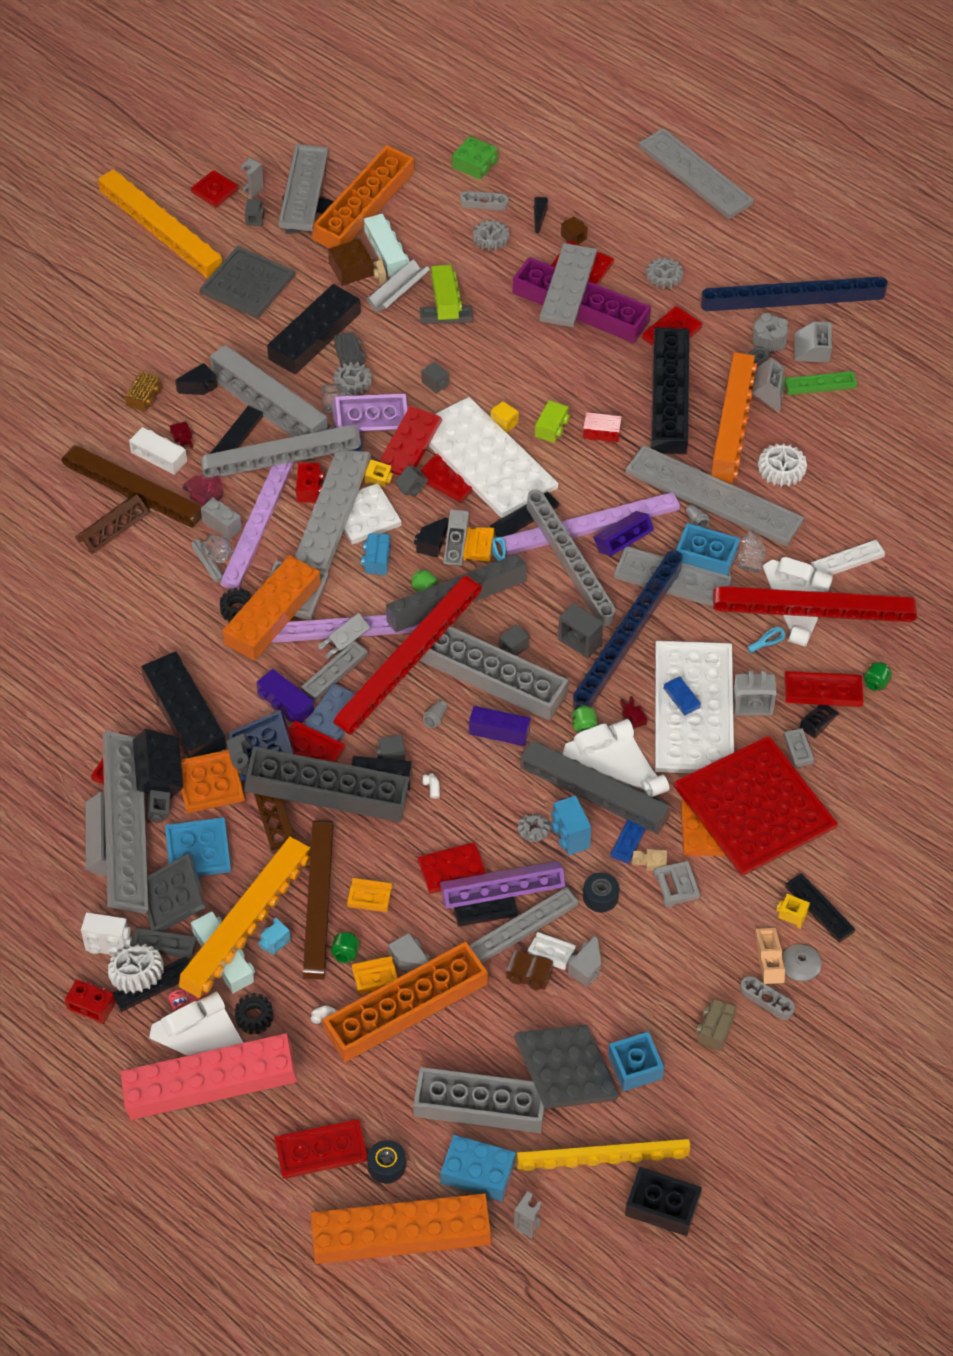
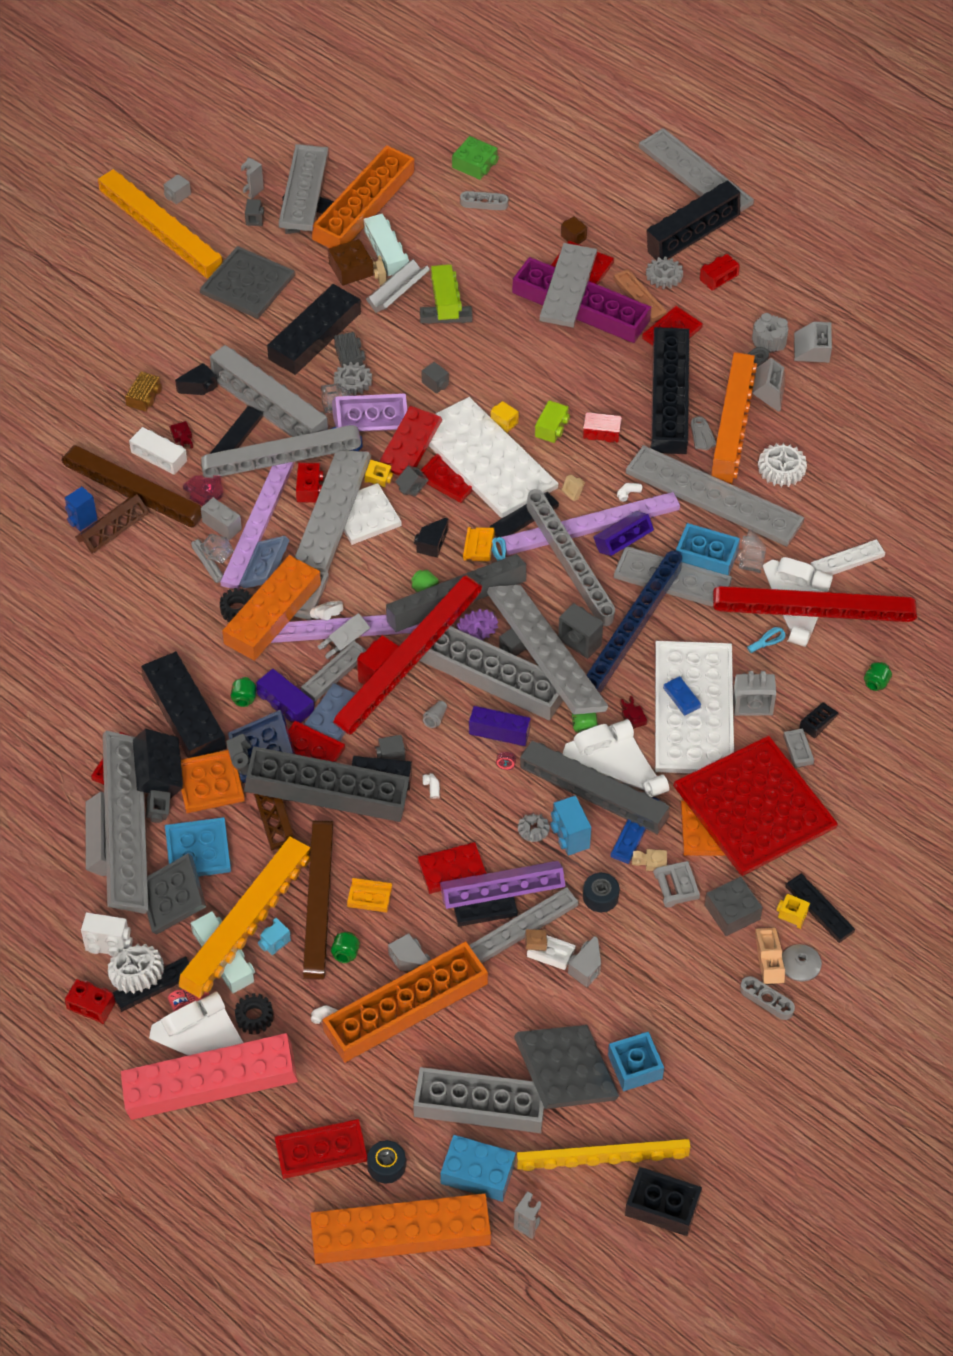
dark grey plate [131,928,197,959] -> none
red plate [191,170,238,208] -> none
light orange plate [351,956,397,994] -> none
dark azure brick [361,533,391,575] -> none
light grey slope [443,509,470,566] -> none
light grey gear [473,219,509,251] -> none
reddish brown brick [506,951,553,990] -> none
black slope [534,197,548,233] -> none
light grey cone [686,505,710,528] -> none
dark tan brick [696,999,737,1051] -> none
dark blue beam [701,277,888,311] -> none
red plate [784,671,864,707] -> none
bright green tile [785,371,857,395] -> none
none -> blue brick [65,486,98,531]
none -> light grey brick [164,174,191,205]
none -> green head [230,677,257,707]
none -> sand blue plate [239,536,289,589]
none -> white plate [310,601,343,620]
none -> red brick [357,635,399,685]
none -> medium lavender gear [457,609,498,641]
none -> light grey plate [487,585,608,715]
none -> clear pink tile [496,752,516,770]
none -> medium nougat plate [525,929,547,951]
none -> tan tile [562,475,585,501]
none -> nougat plate [613,269,667,323]
none -> white arm [617,483,642,502]
none -> black brick [647,180,740,261]
none -> light grey piece [691,416,717,451]
none -> red brick [700,254,740,291]
none -> dark grey brick [704,877,763,936]

